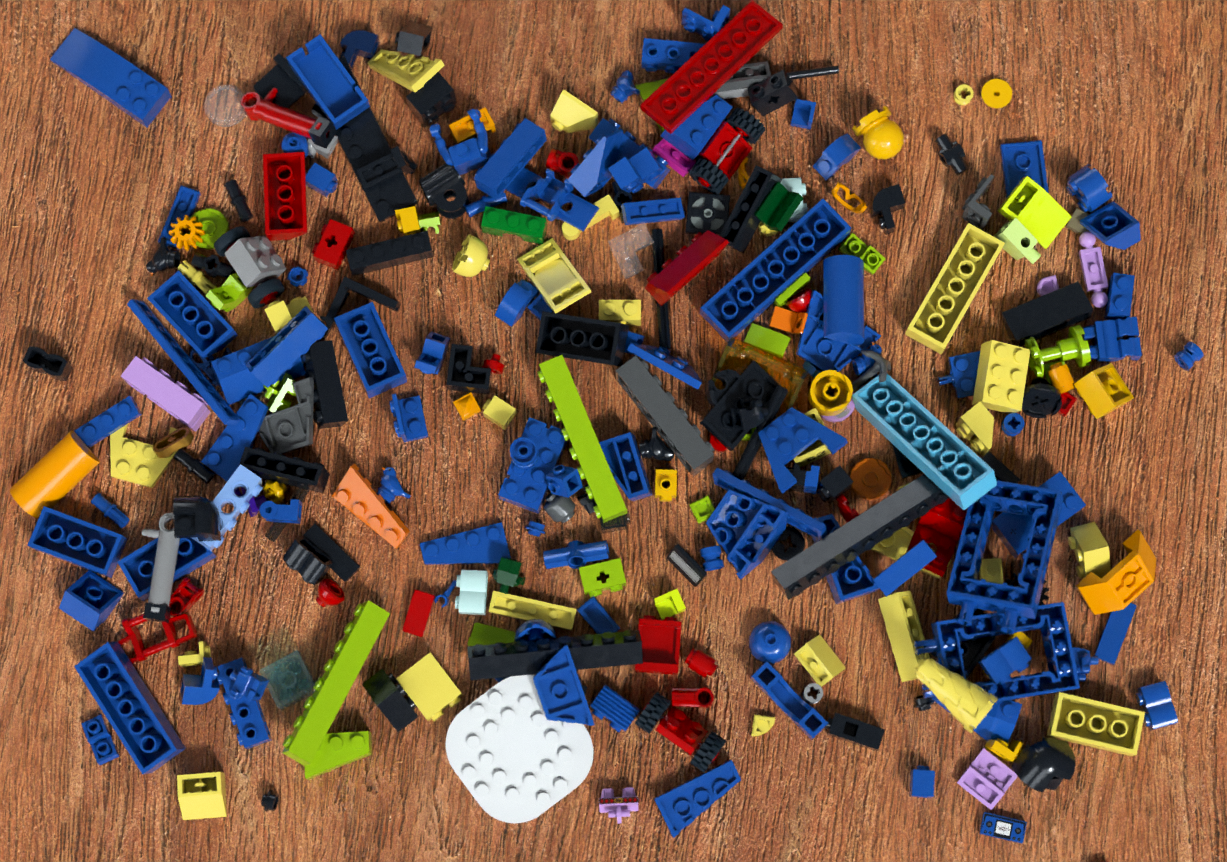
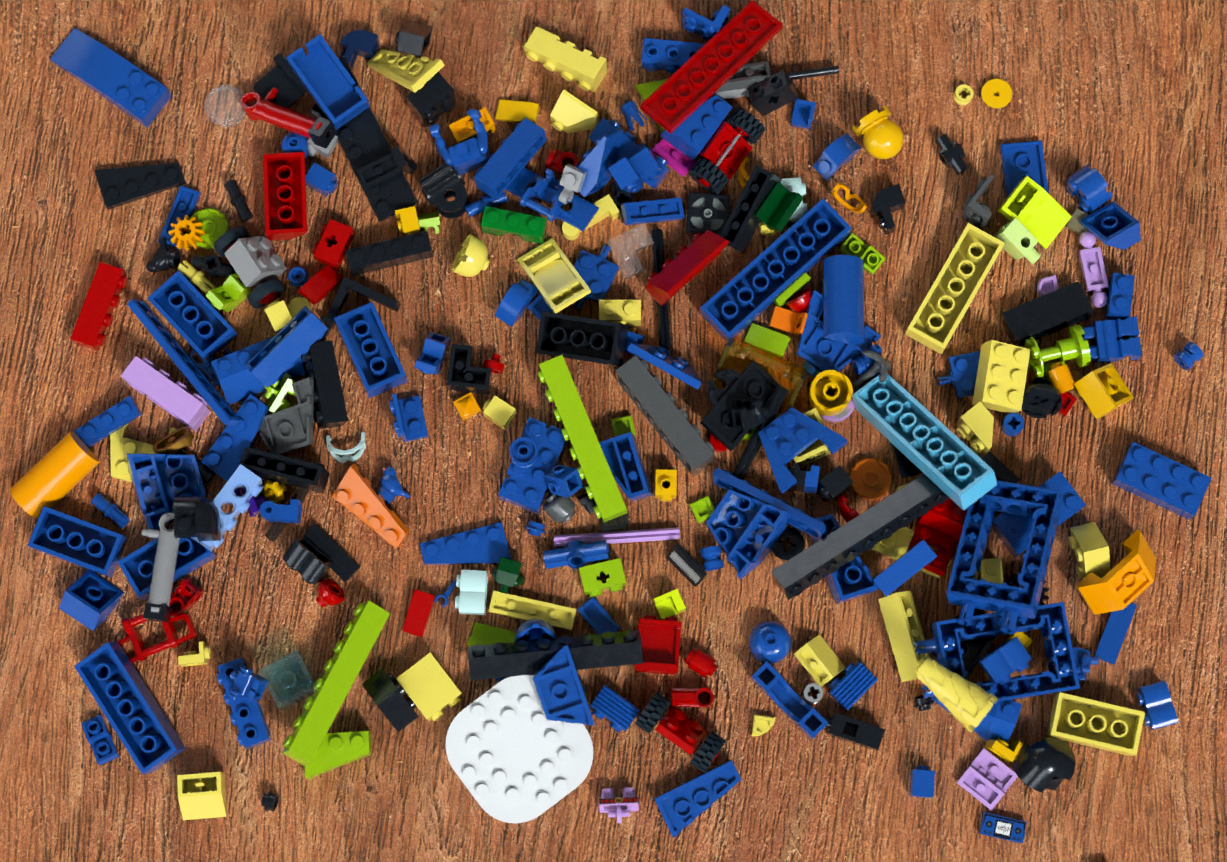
black brick [23,347,73,381] -> none
blue brick [180,657,220,705] -> none
blue animal [610,70,640,104] -> none
black animal [639,427,674,463] -> none
none -> red brick [70,262,128,351]
none -> black wing [94,163,186,210]
none -> blue wedge [126,453,206,529]
none -> red slope [298,265,343,305]
none -> light aqua helmet [326,432,366,463]
none -> yellow slope [495,100,540,124]
none -> light yellow wedge [524,26,607,93]
none -> lavender axle [554,527,680,547]
none -> light grey plate [558,164,587,204]
none -> blue plate [573,245,620,311]
none -> lime tile [611,415,636,437]
none -> blue piece [620,100,648,132]
none -> blue brick [828,661,878,712]
none -> blue brick [1112,442,1212,520]

